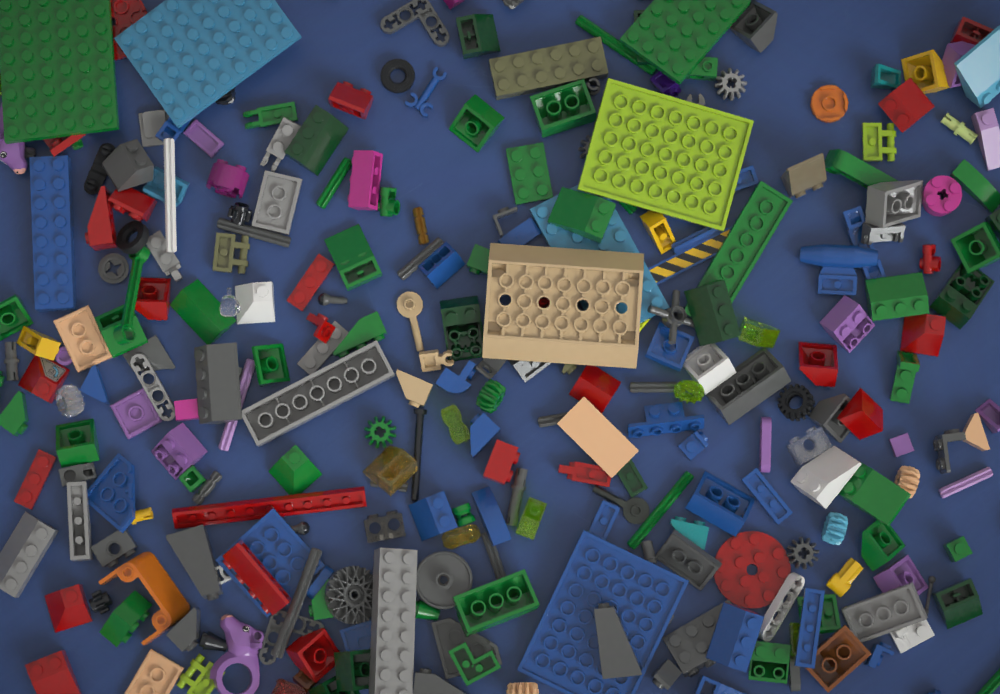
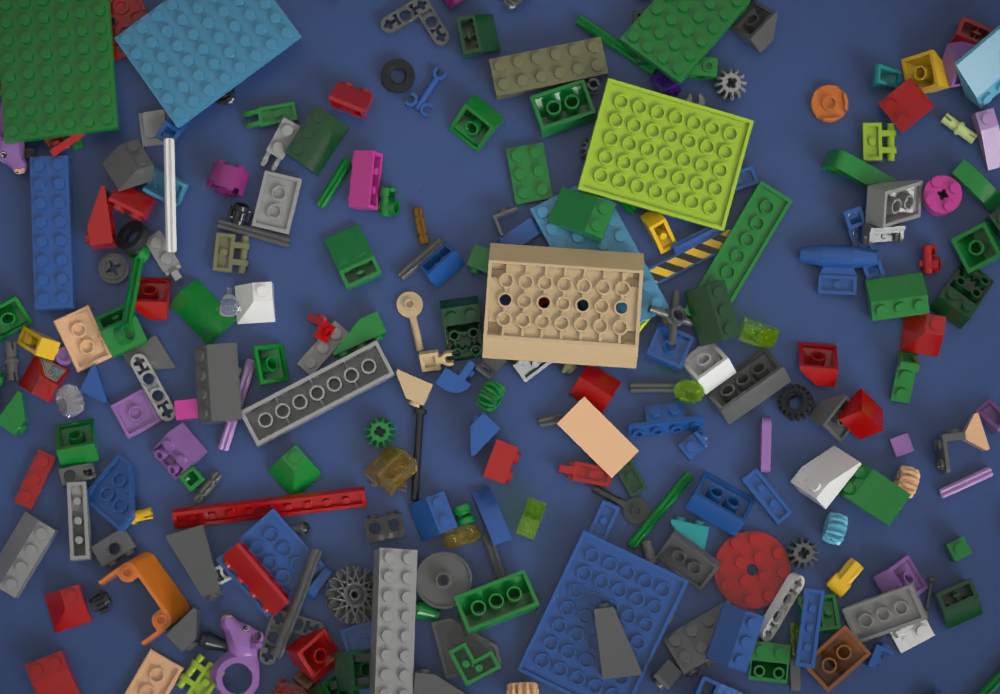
black piece [84,143,115,195] -> none
green brick [99,590,152,647] -> none
medium lavender tile [183,119,225,158] -> none
red plate [286,254,335,312] -> none
green slope [309,579,334,620] -> none
dark grey piece [318,293,347,306] -> none
clear neon green brick [441,404,470,446] -> none
dark grey pin [505,467,528,527] -> none
dark tan slope [780,153,827,199] -> none
clear brick [786,426,833,467] -> none
medium lavender slope [819,295,875,353] -> none
green slope [861,520,906,571] -> none

